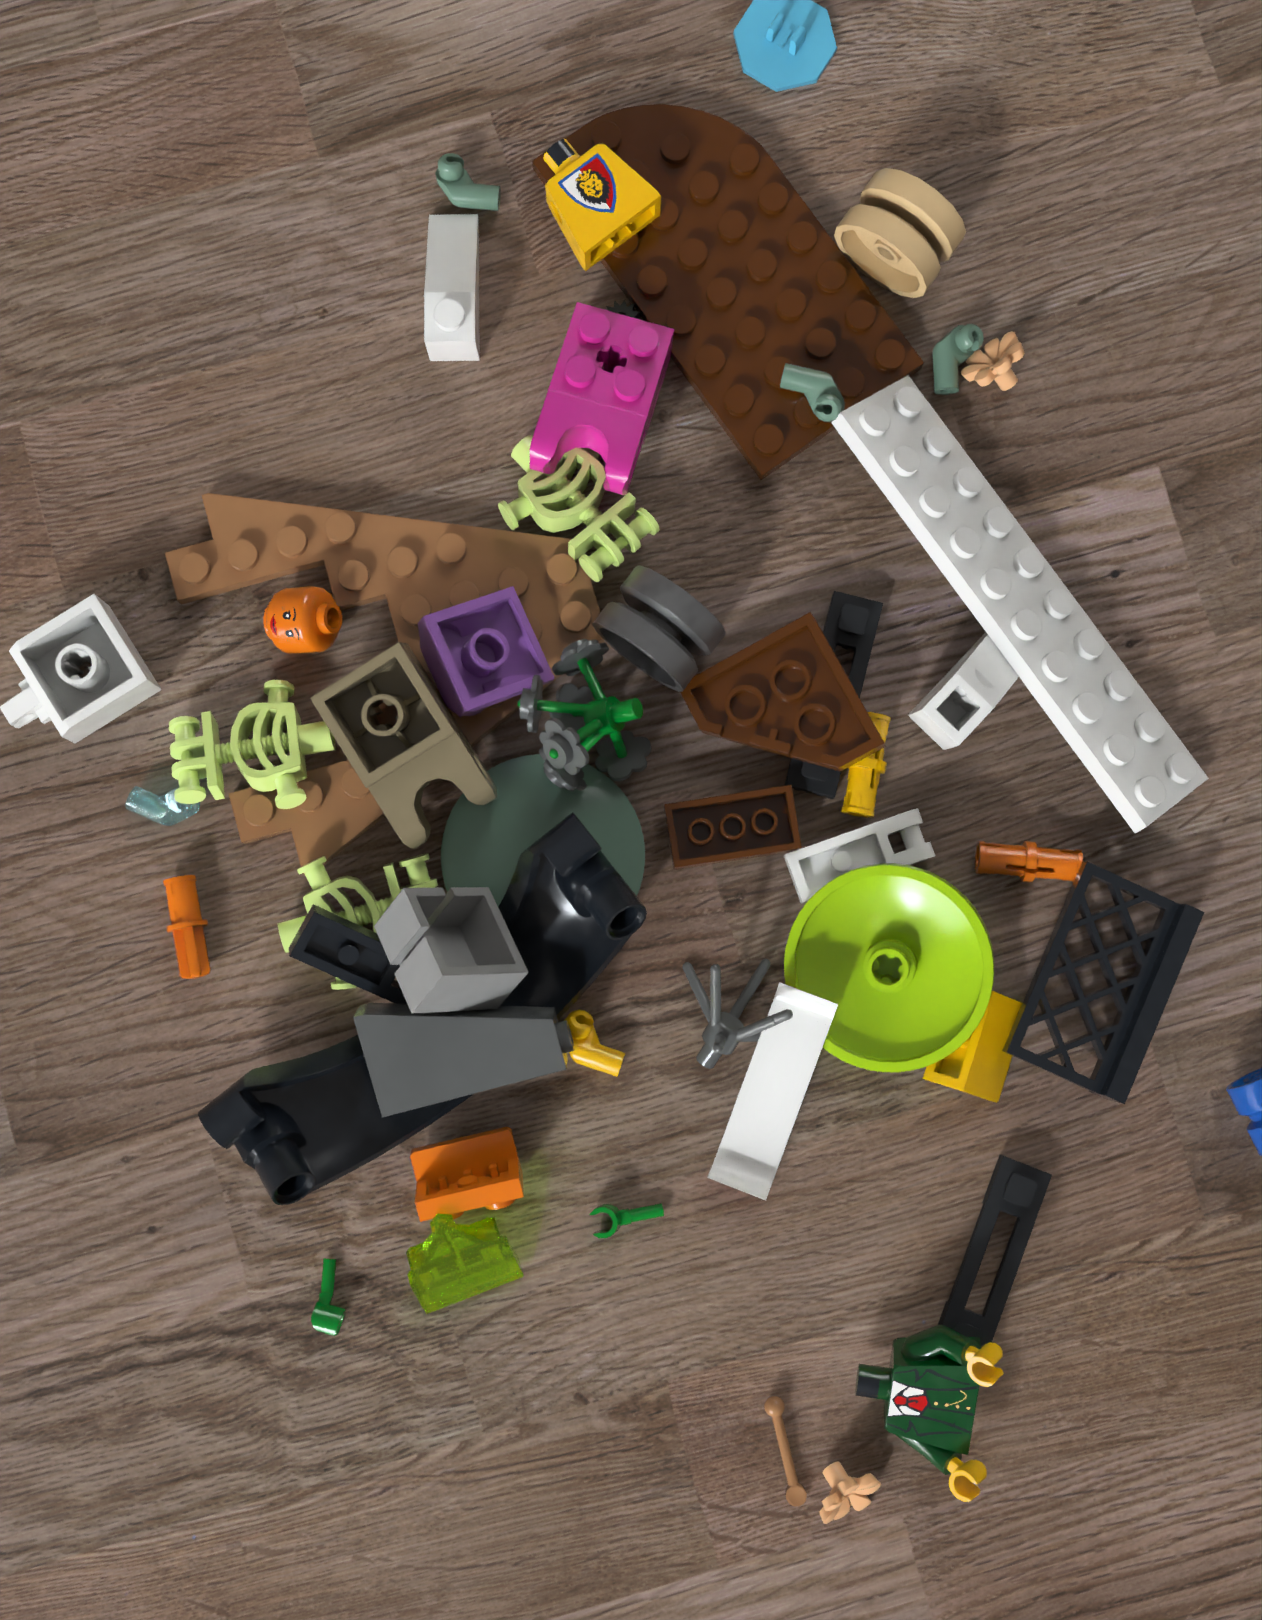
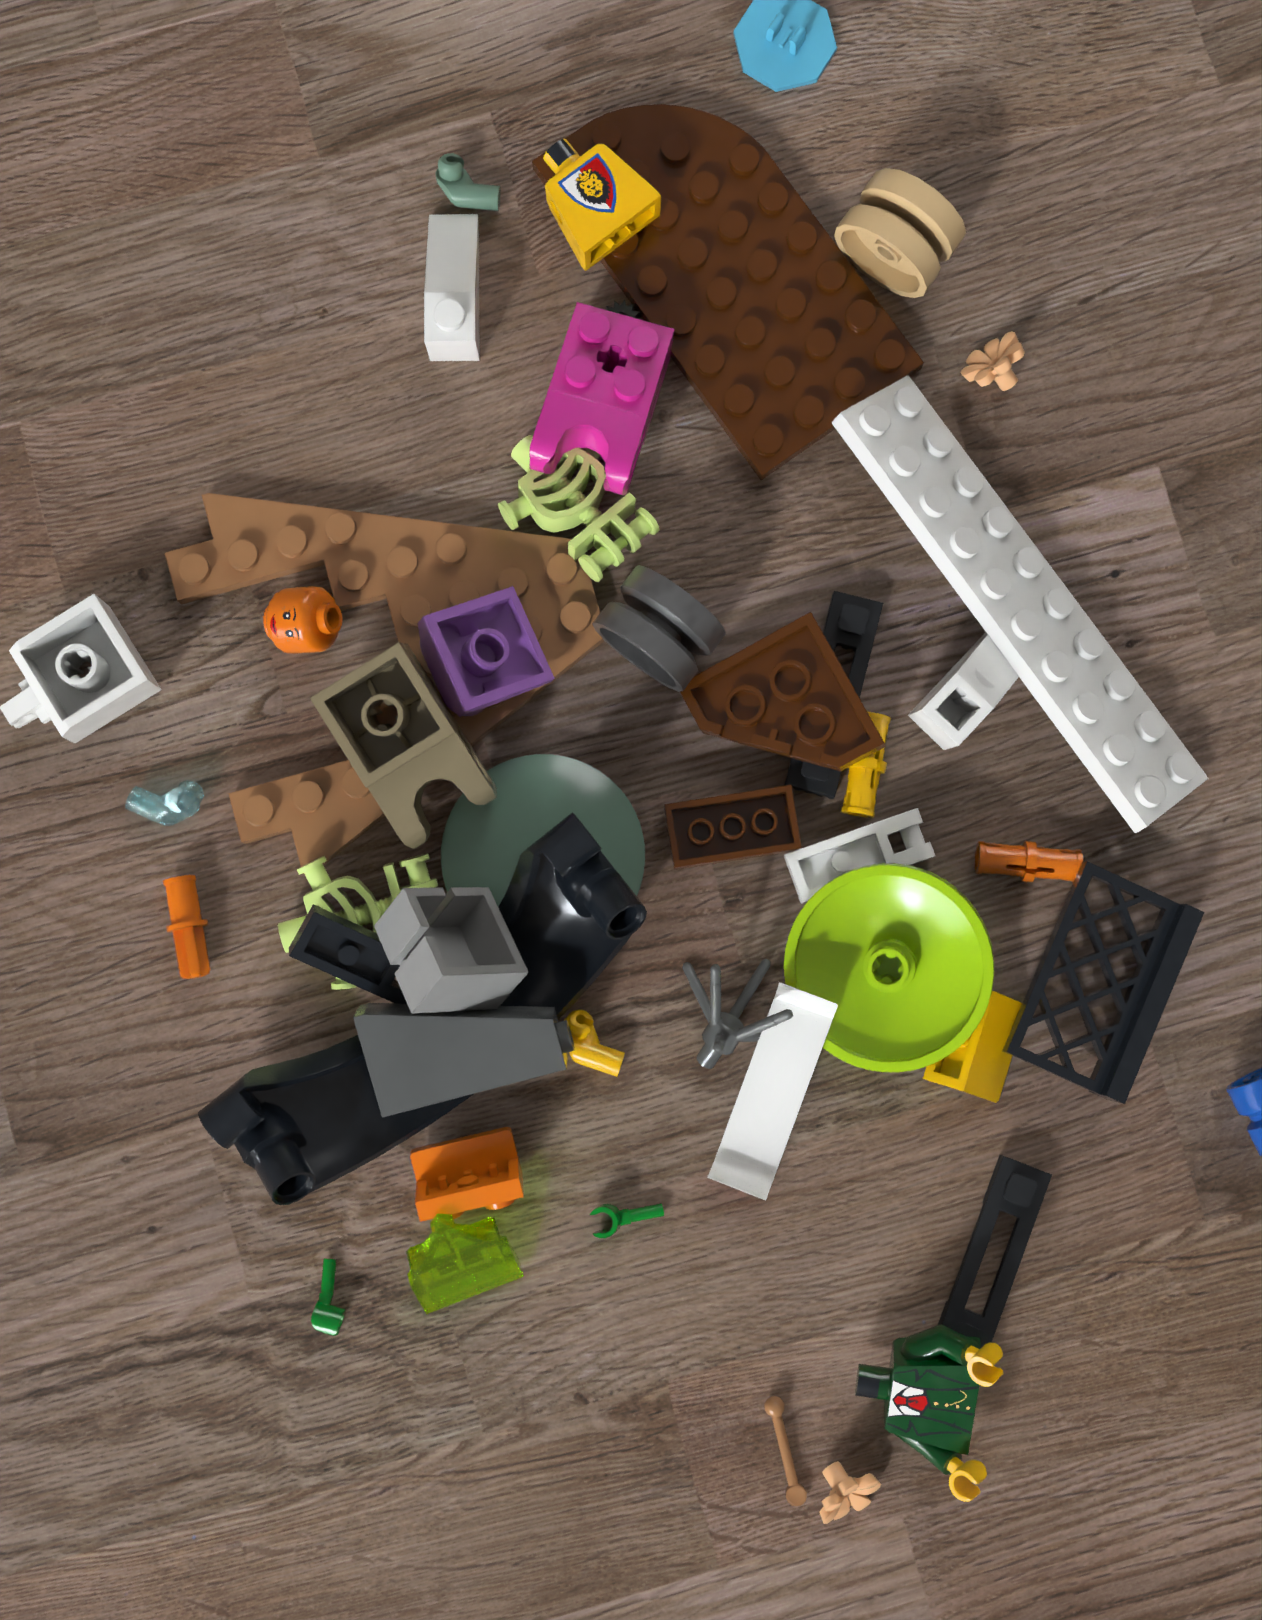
yellowish green piece [169,680,336,809] -> none
dark grey plant [517,639,652,791] -> none
sand green arm [780,363,845,422] -> none
sand green arm [932,324,984,395] -> none

